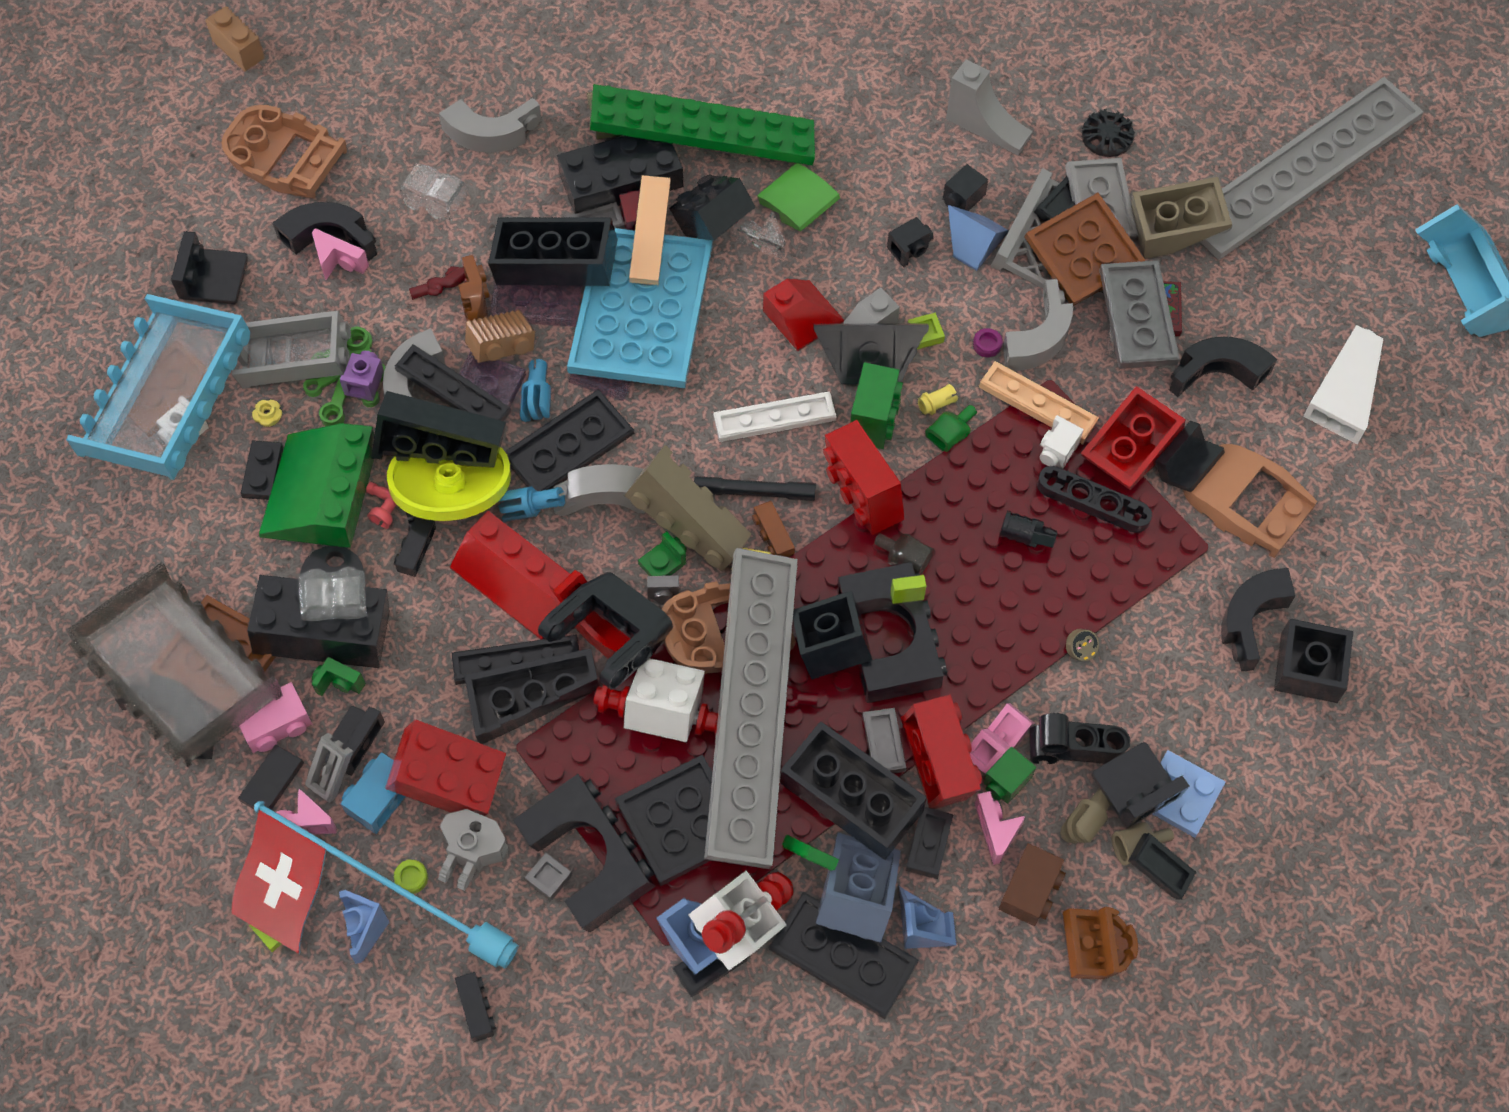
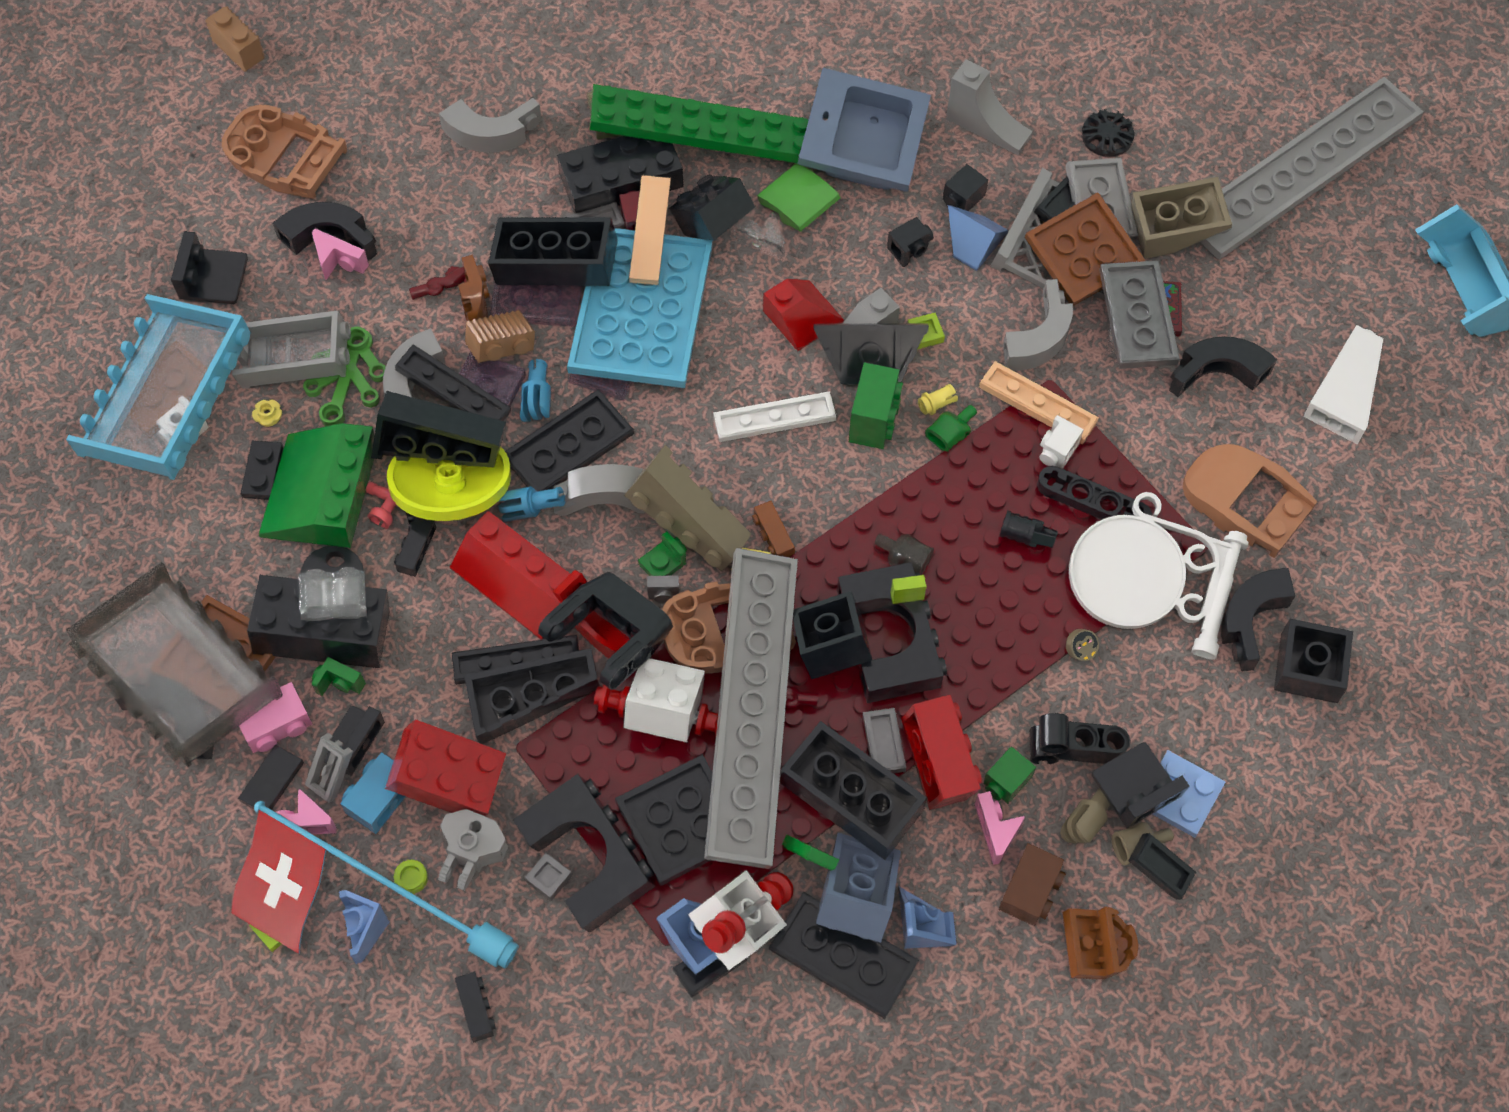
medium lavender brick [340,350,384,401] -> none
clear brick [399,163,469,220] -> none
black piece [694,476,816,501] -> none
red brick [823,420,905,535] -> none
black plate [905,807,954,879] -> none
bright pink slope [969,703,1035,774] -> none
magenta tile [973,328,1003,358] -> none
red slope [1081,386,1186,490] -> none
black panel [1155,421,1225,492] -> none
none -> sand blue piece [797,68,931,192]
none -> white piece [1069,492,1249,660]

